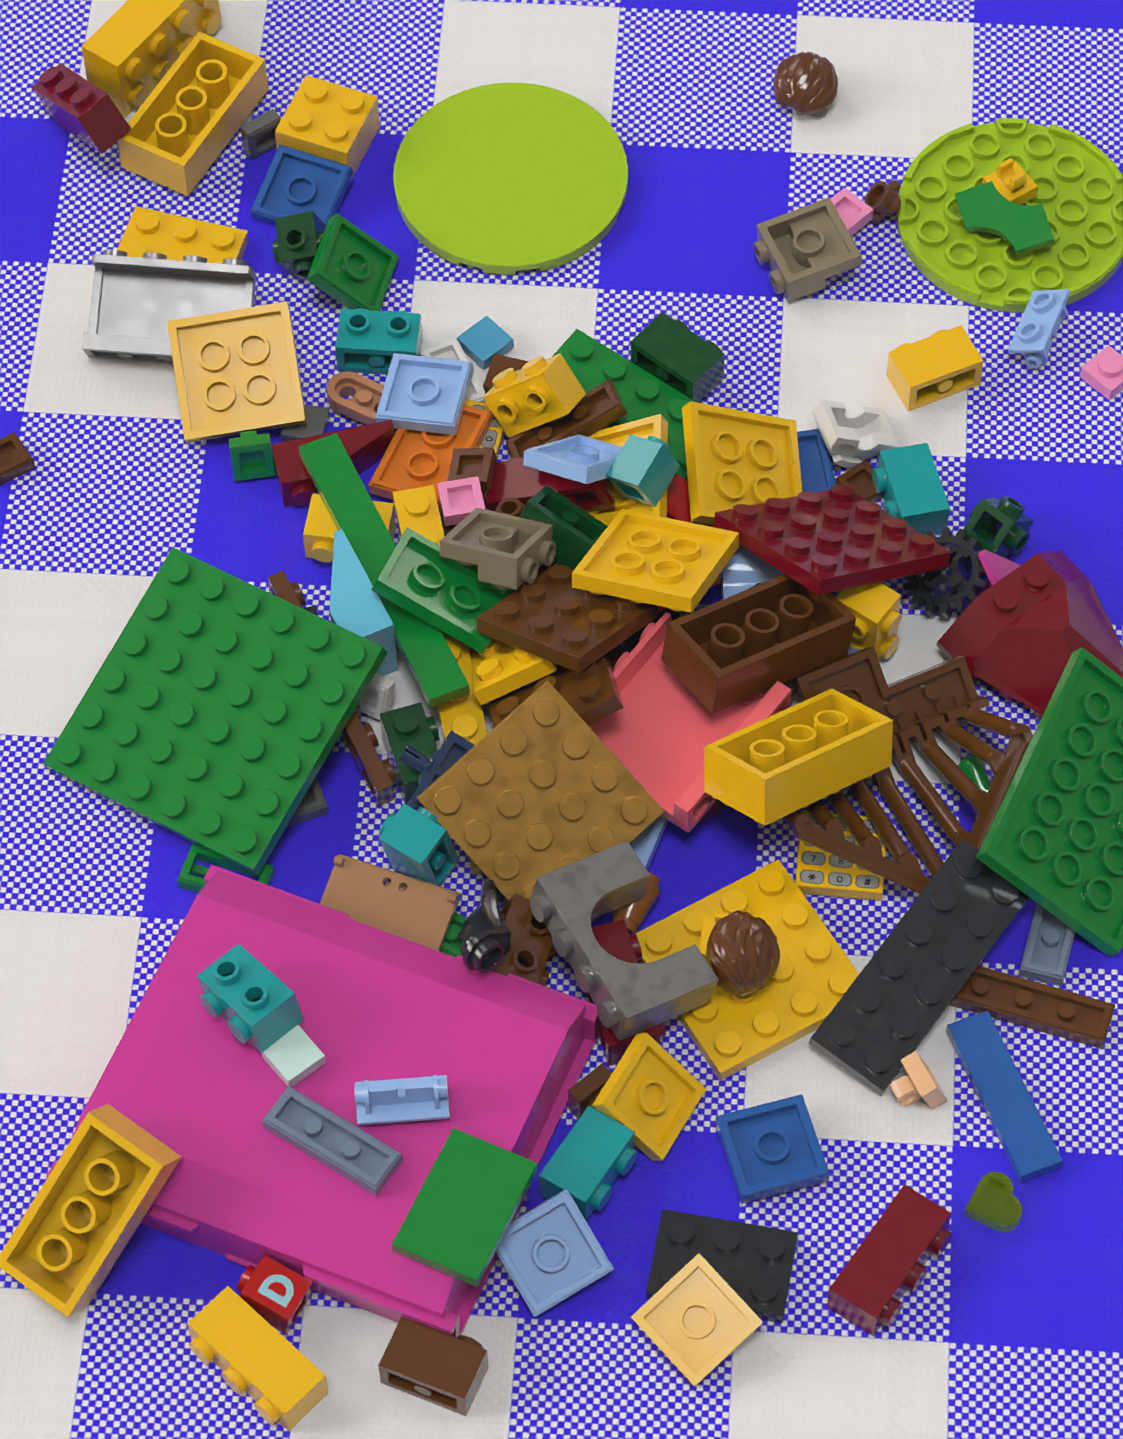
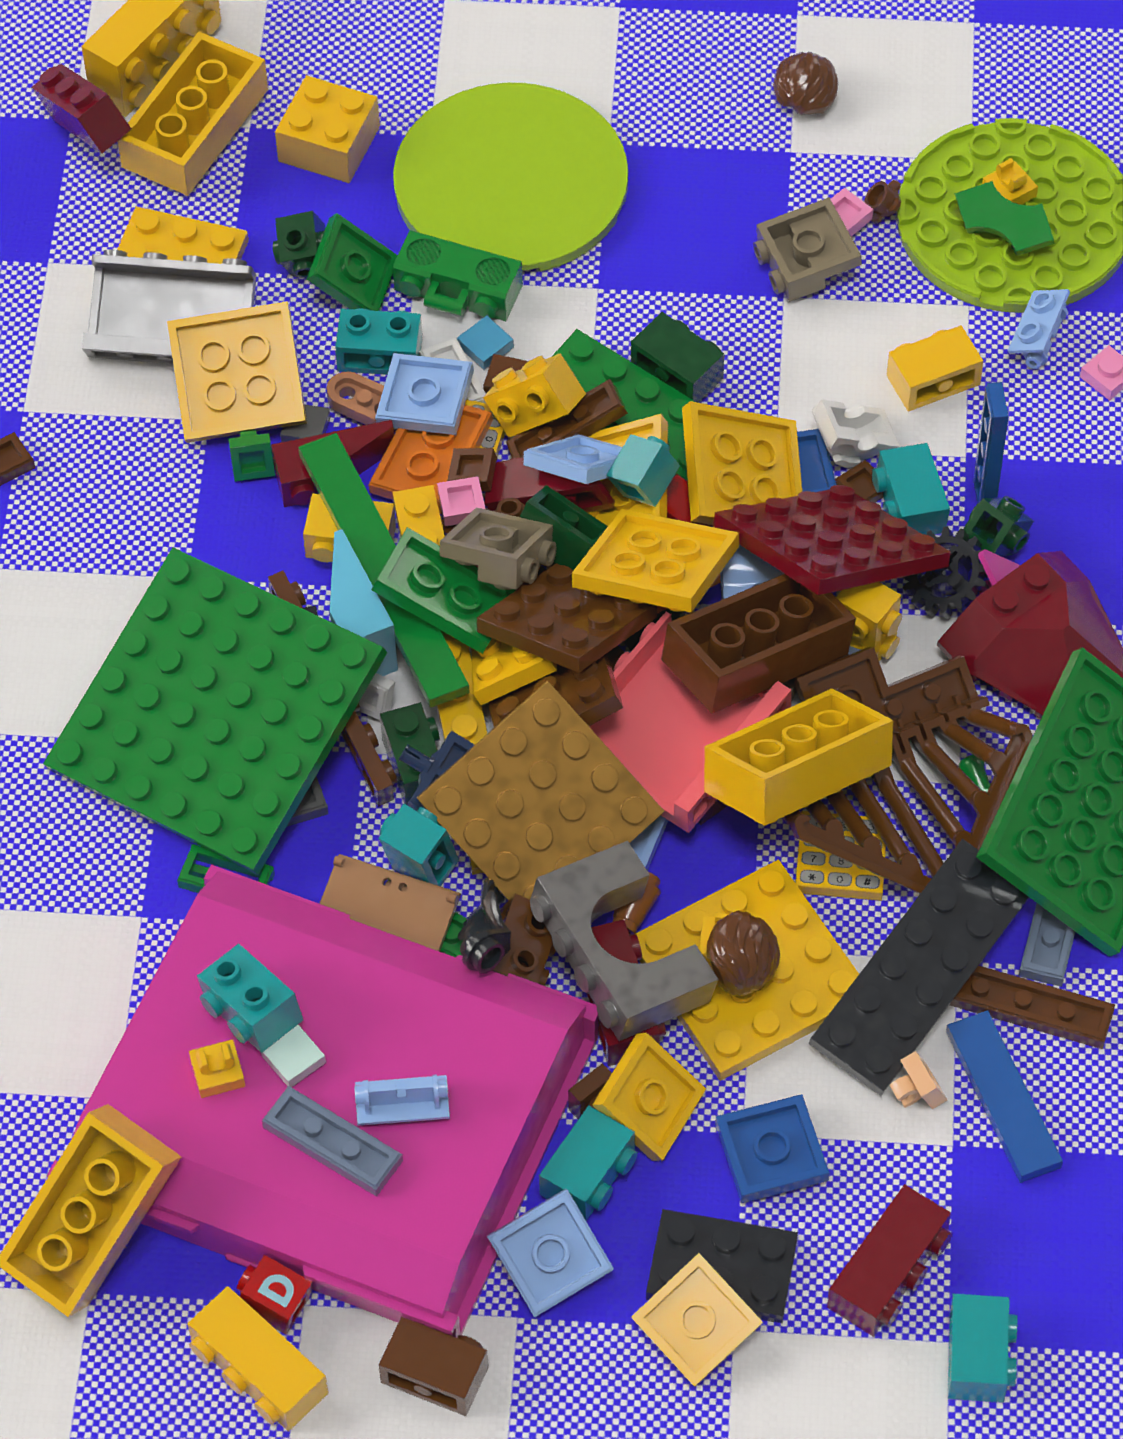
dark grey tile [240,109,281,160] -> none
blue plate [250,144,353,228] -> none
green tile [392,1128,537,1287] -> none
clear neon green tile [964,1172,1022,1232] -> none
none -> yellow tile [189,1039,246,1098]
none -> green piece [393,230,523,322]
none -> teal brick [947,1294,1017,1403]
none -> blue tile [973,382,1009,504]

